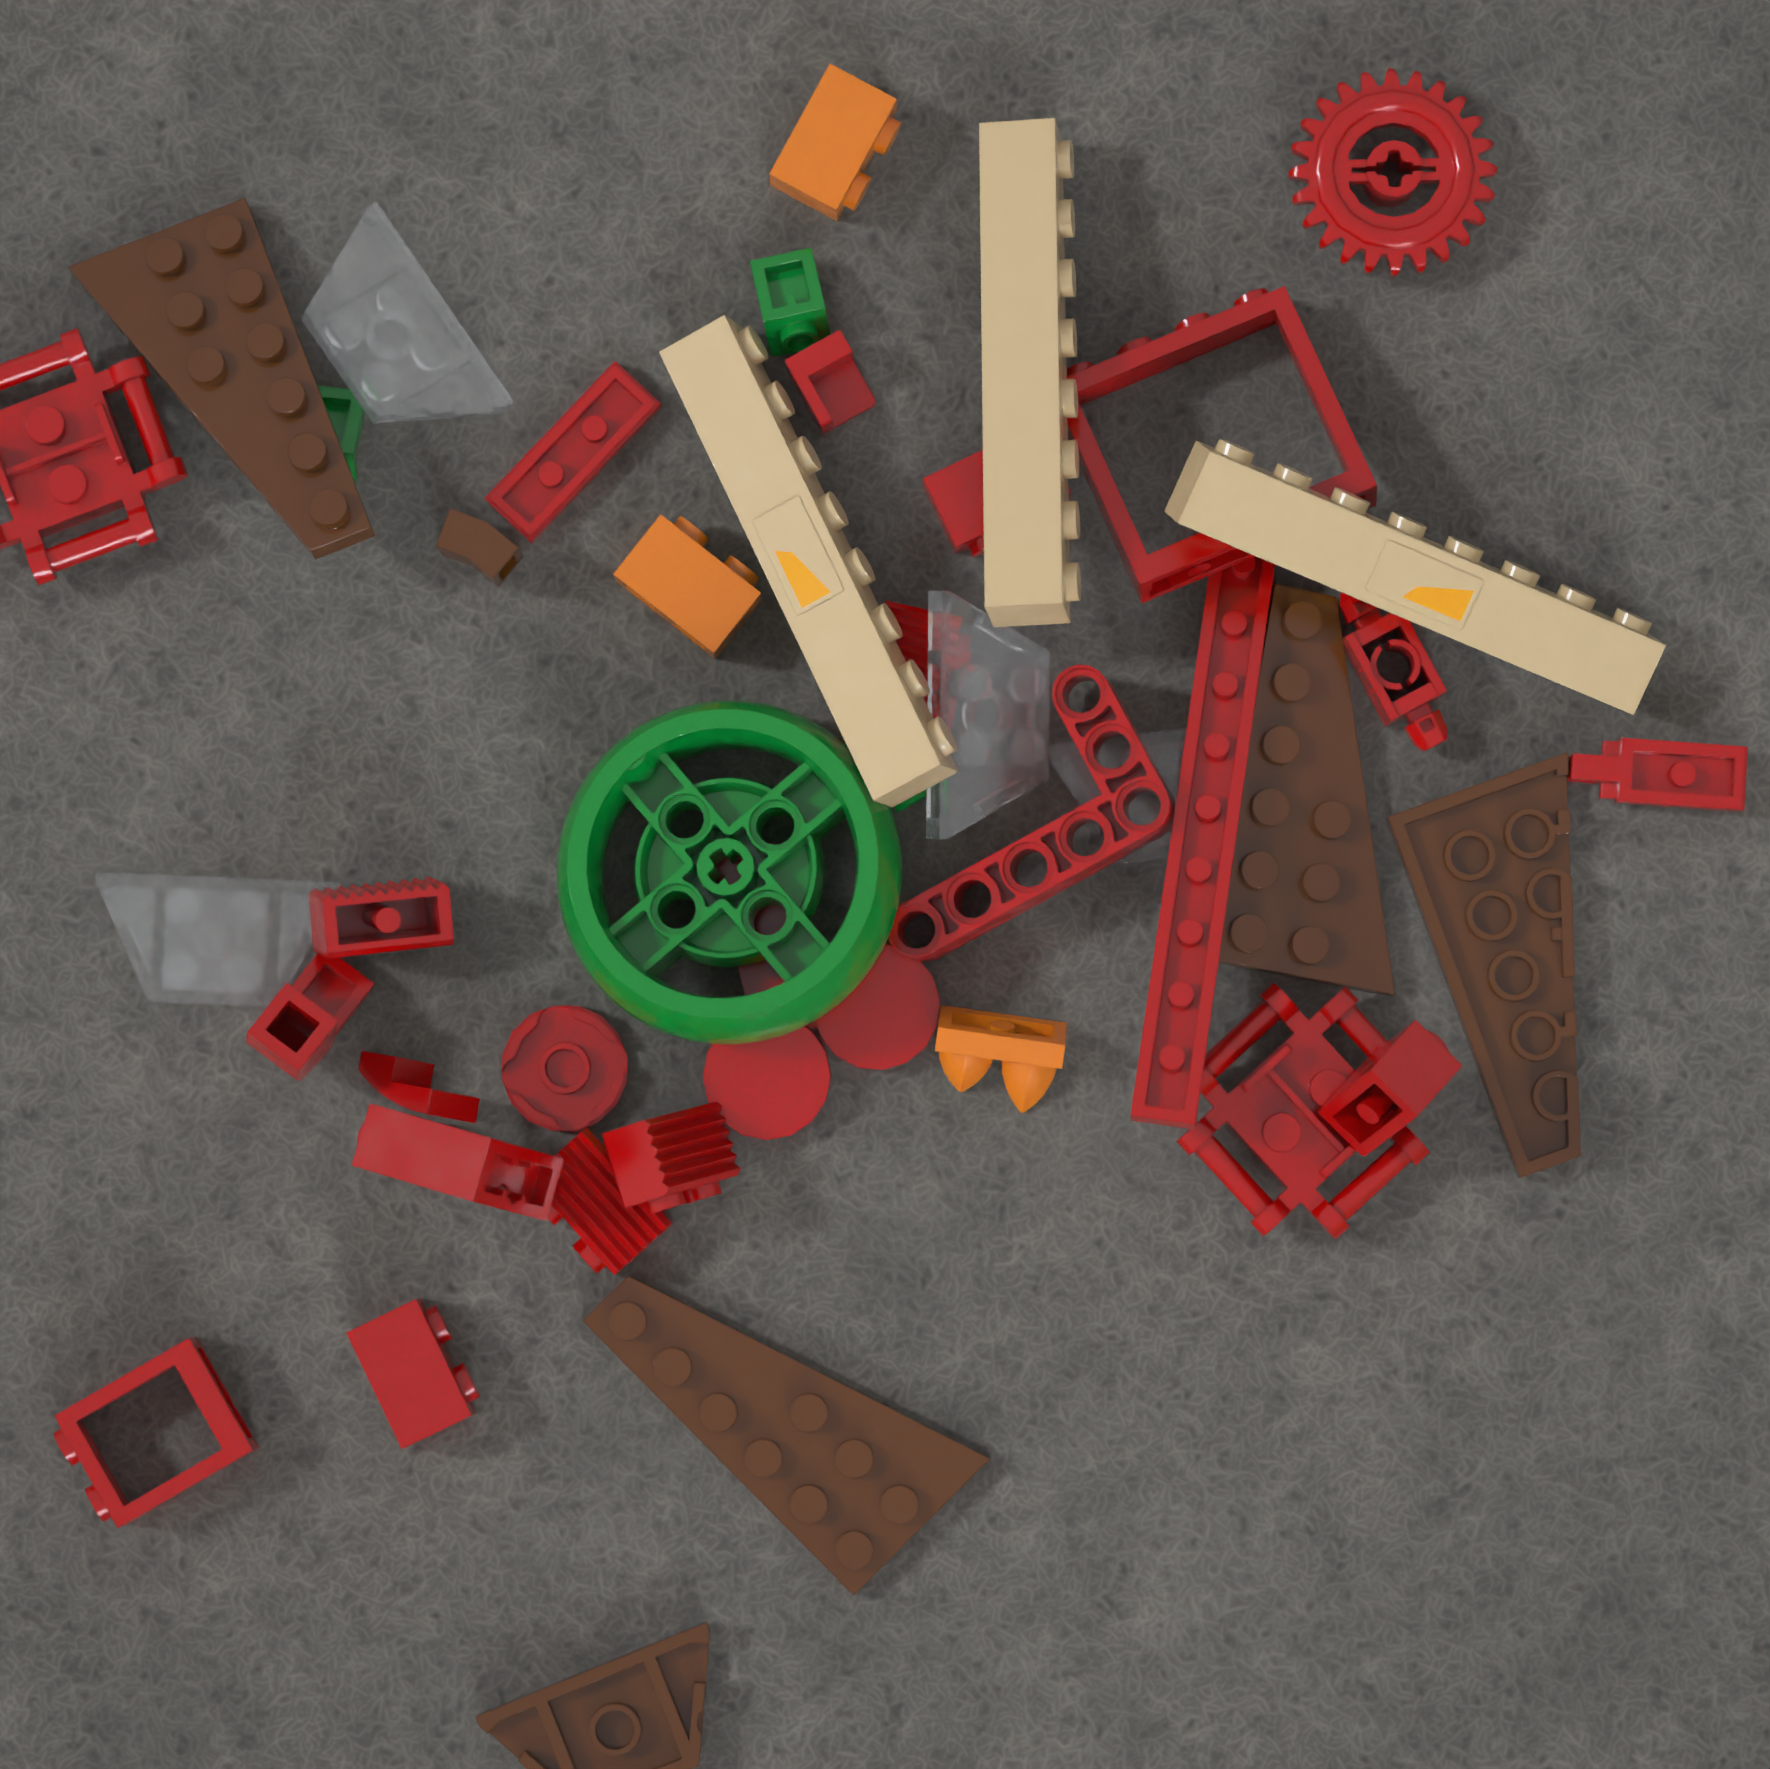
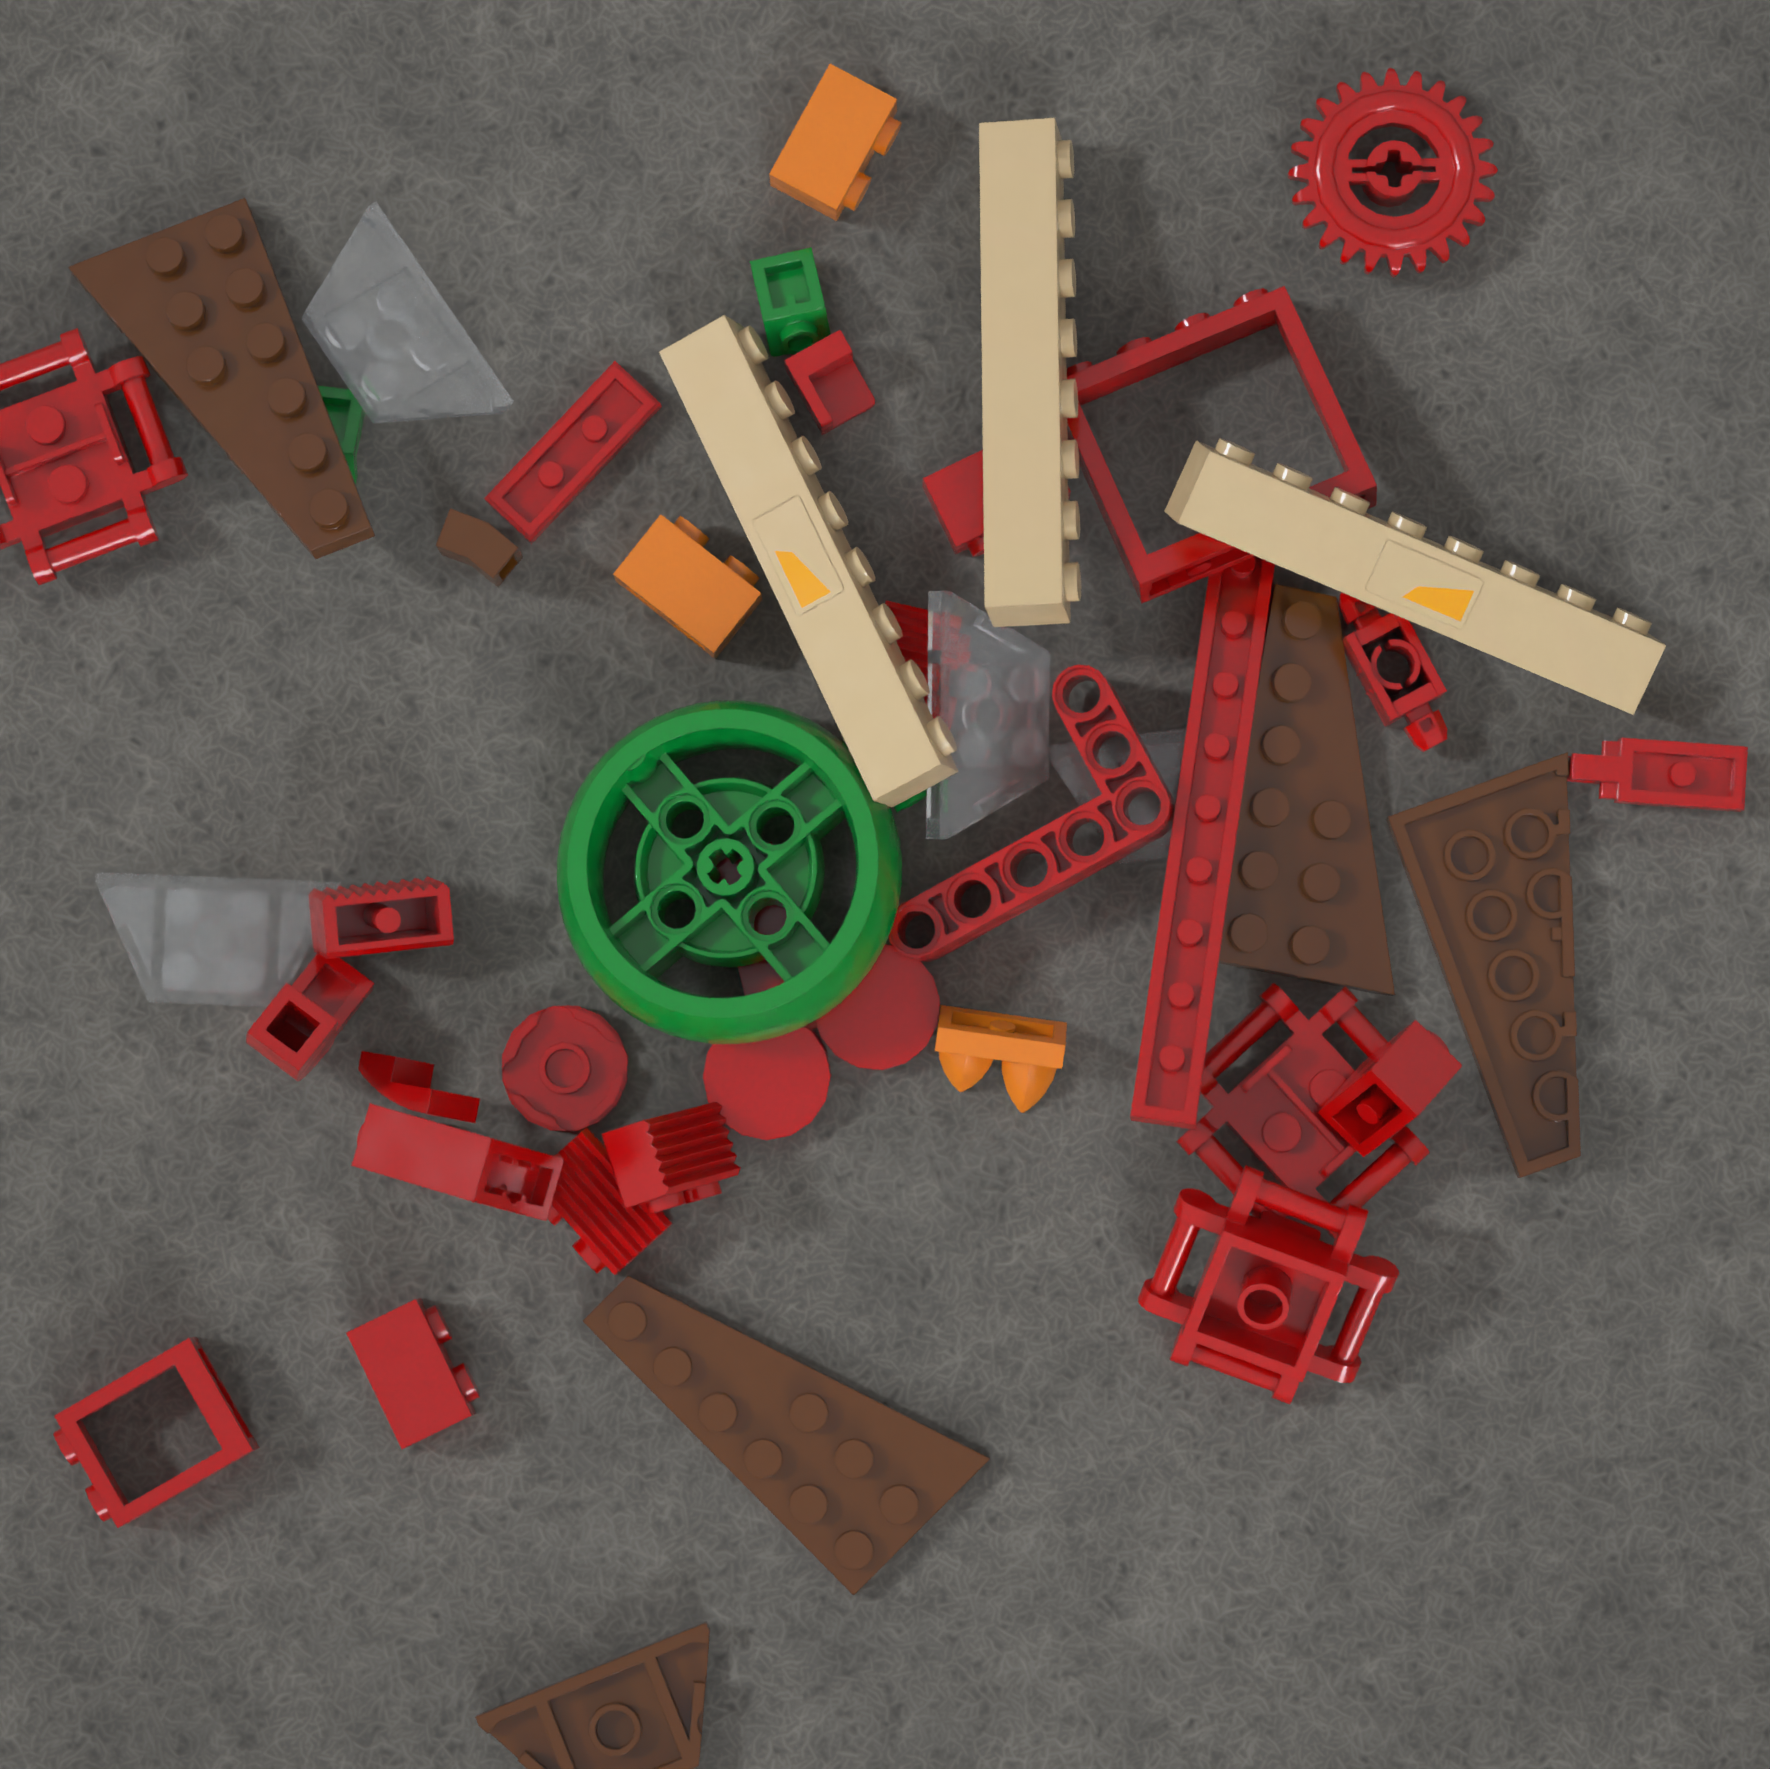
none -> red brick [1138,1165,1399,1405]

